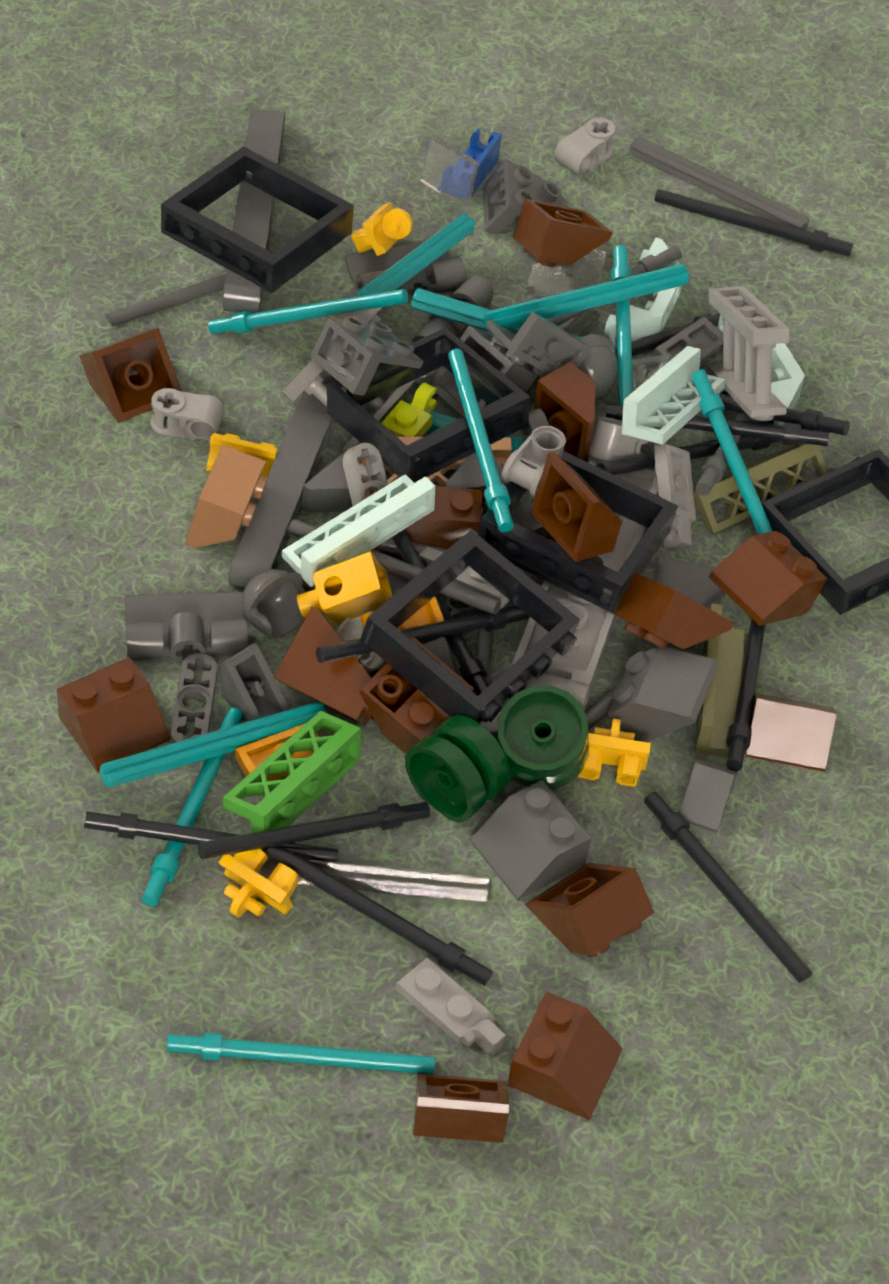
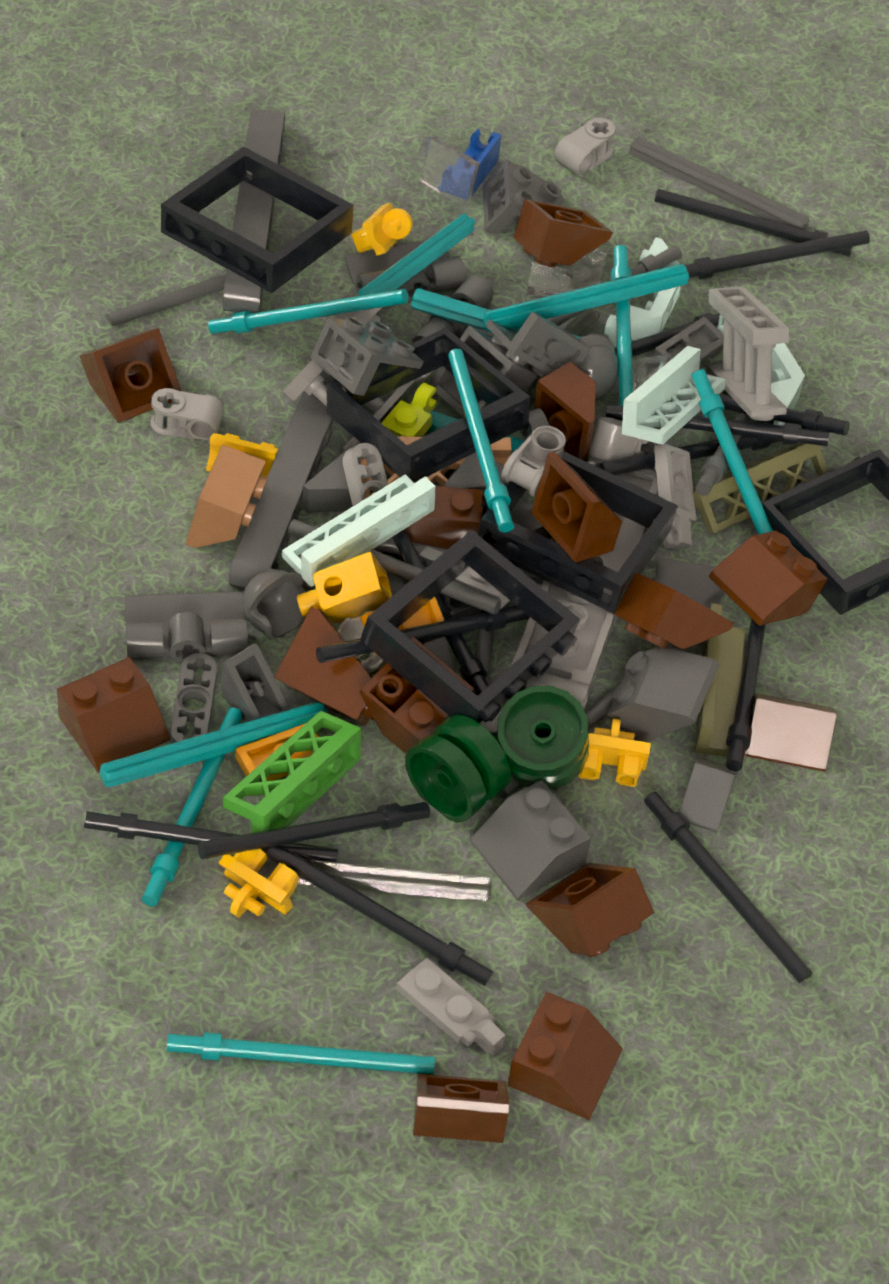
none -> black bar [685,230,870,279]

